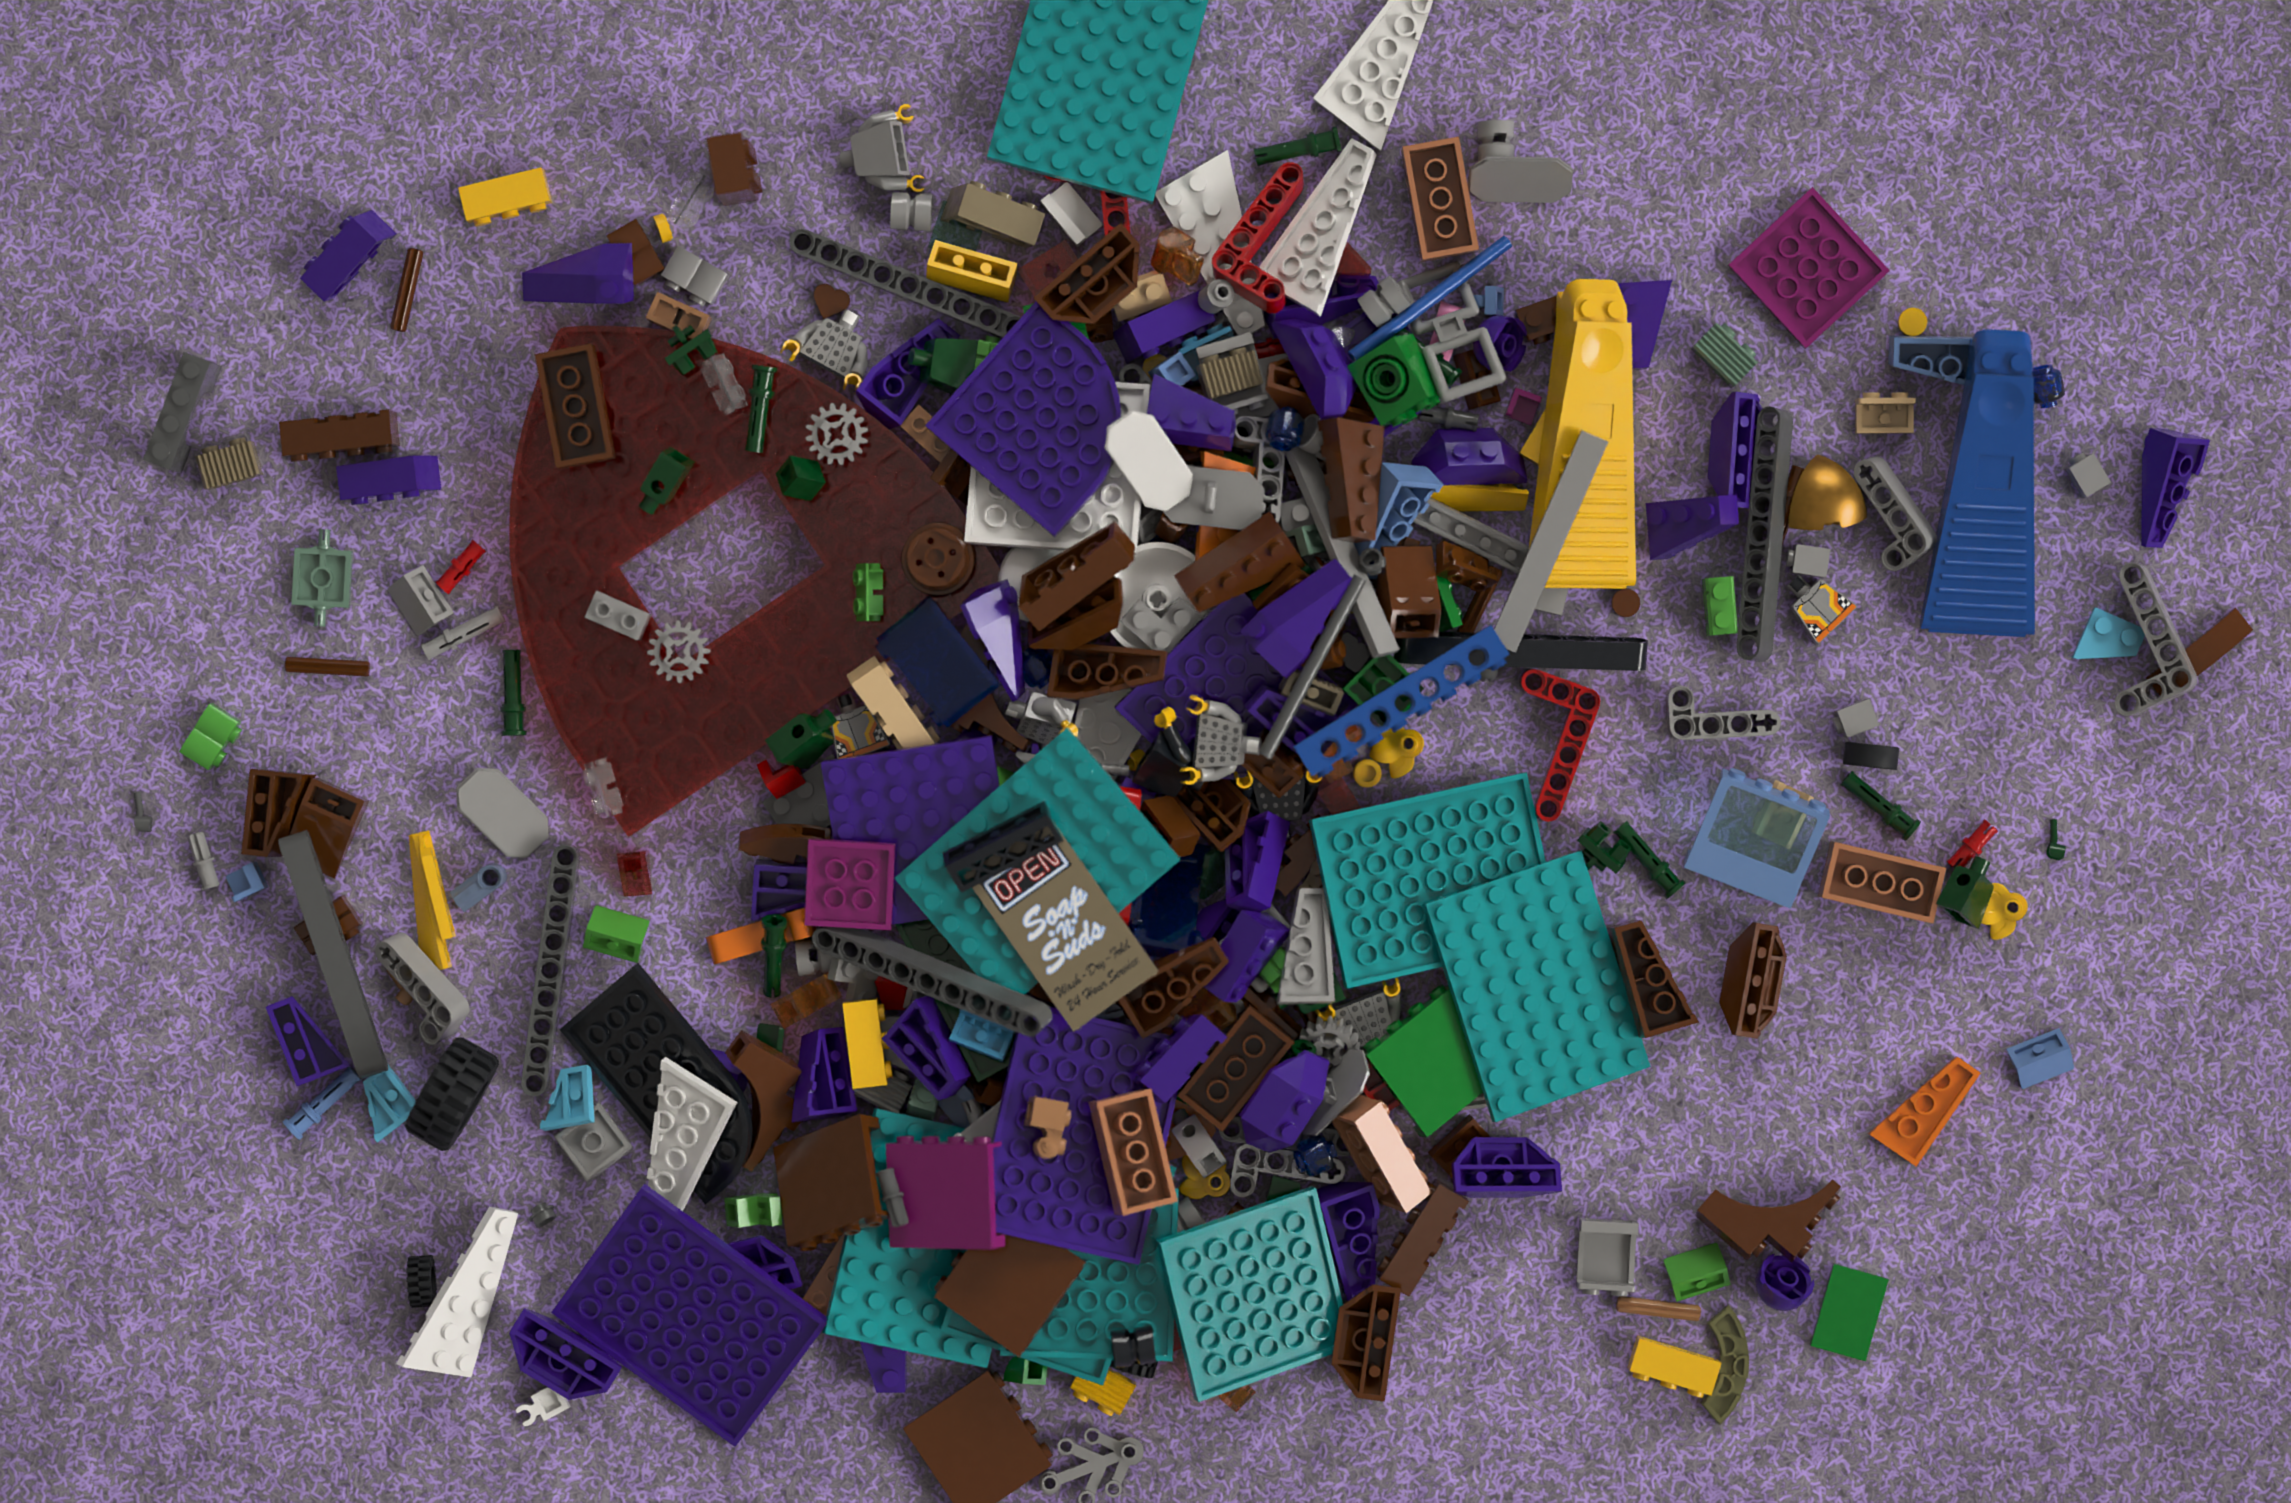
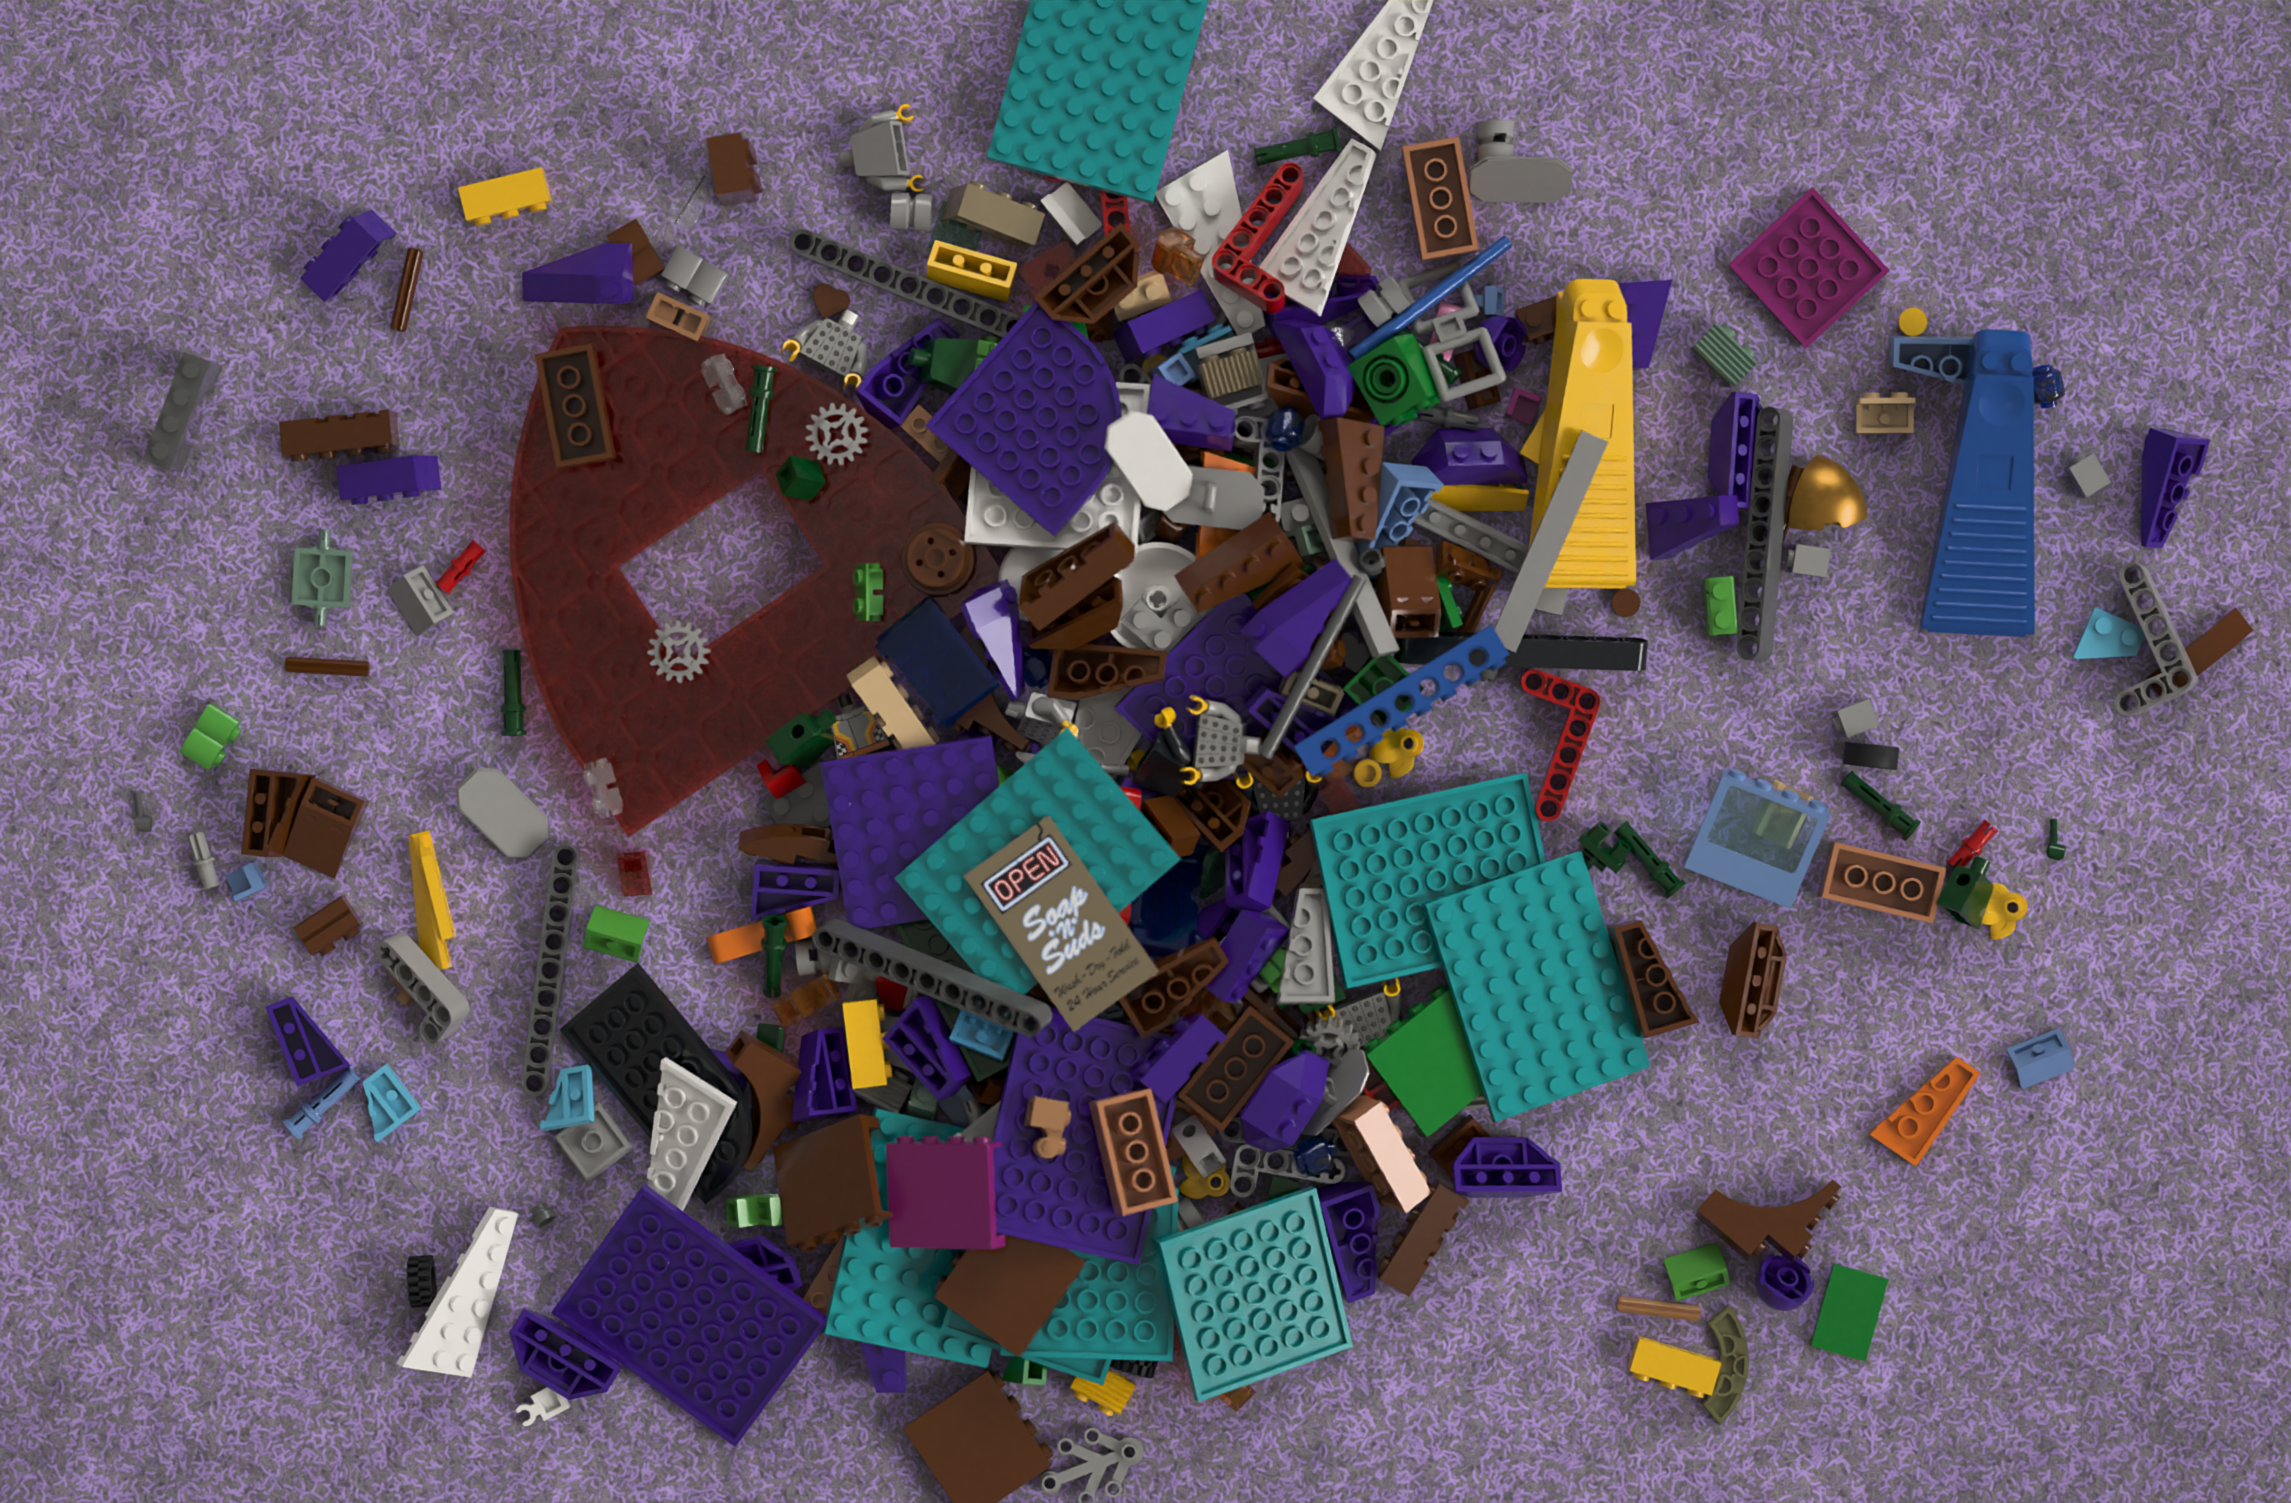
dark tan brick [195,437,263,490] -> none
dark grey beam [279,830,388,1079] -> none
black tyre [405,1037,499,1151] -> none
light grey pin [421,605,506,660] -> none
sand blue piece [450,863,507,912] -> none
light grey brick [585,591,652,641] -> none
dark green torso [639,447,695,515] -> none
yellow tile [653,213,673,243] -> none
dark green hips [664,324,717,375] -> none
magenta plate [805,838,896,930] -> none
dark grey axle [876,1168,909,1227] -> none
black fence [943,801,1063,893] -> none
black wheel [1111,1326,1156,1368] -> none
light grey brick [1198,279,1234,313] -> none
reddish brown wedge [1331,1284,1401,1402] -> none
light grey panel [1576,1218,1639,1296] -> none
light grey beam [1666,686,1781,740] -> none
torso [1787,575,1858,644] -> none
light grey beam [1854,456,1937,571] -> none

